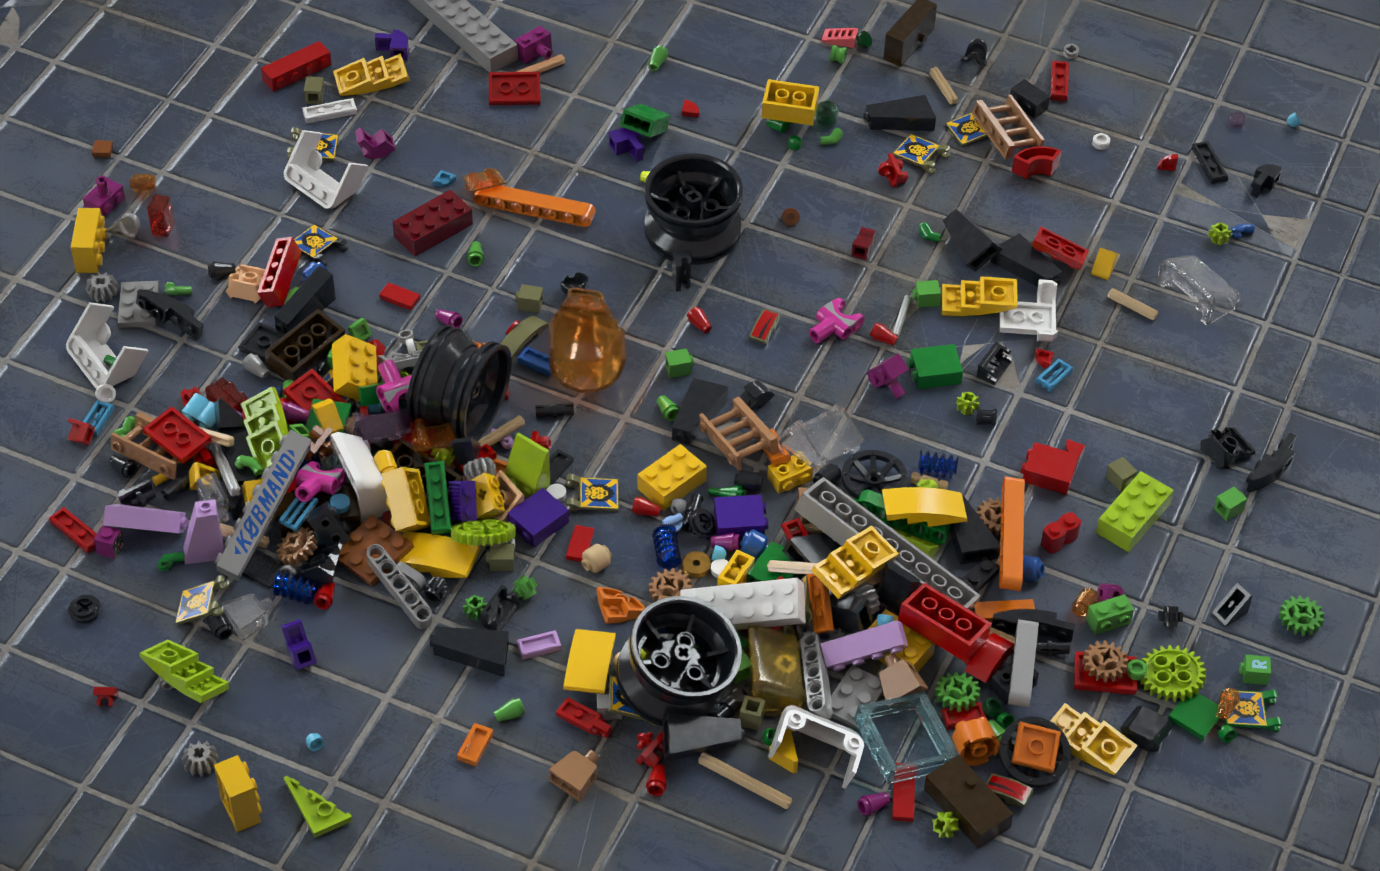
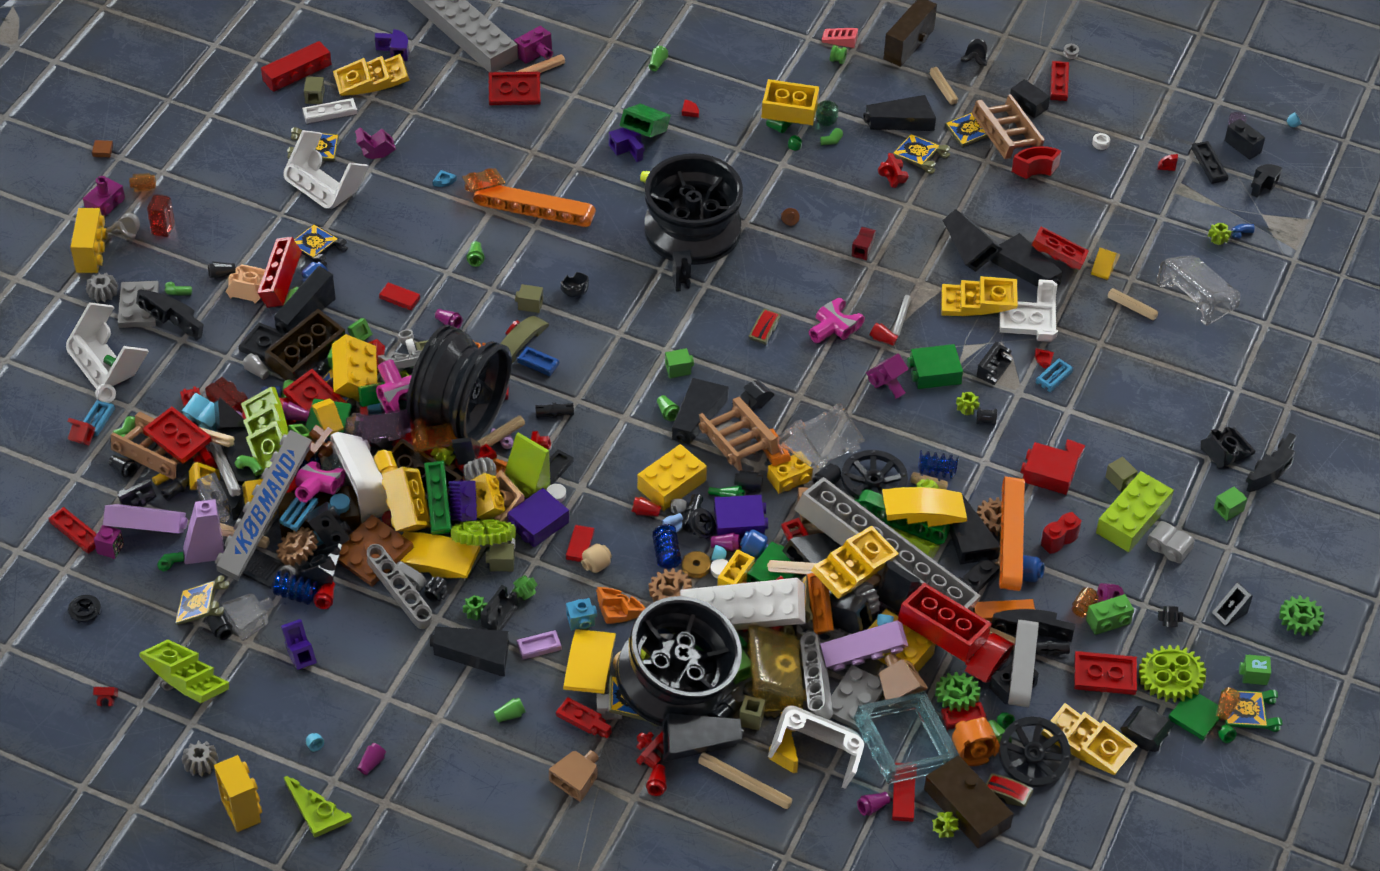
dark red brick [392,189,473,257] -> none
orange tile [457,723,494,766] -> none
clear orange windscreen [549,288,626,393] -> none
flag [565,474,619,512] -> none
red cone [687,307,712,334] -> none
green hinge [762,727,776,746] -> none
dark green tile [856,31,872,49] -> none
bright green brick [912,280,941,307] -> none
green arm [919,222,941,242] -> none
dark green tile [982,697,1004,718] -> none
orange tile [1011,721,1061,773] -> none
medium nougat gear [1082,640,1128,683] -> none
bright green tile [1126,659,1148,680] -> none
none -> magenta cone [357,743,386,775]
none -> dark azure brick [566,598,597,631]
none -> light grey brick [1147,521,1195,563]
none -> black brick [1224,119,1265,160]

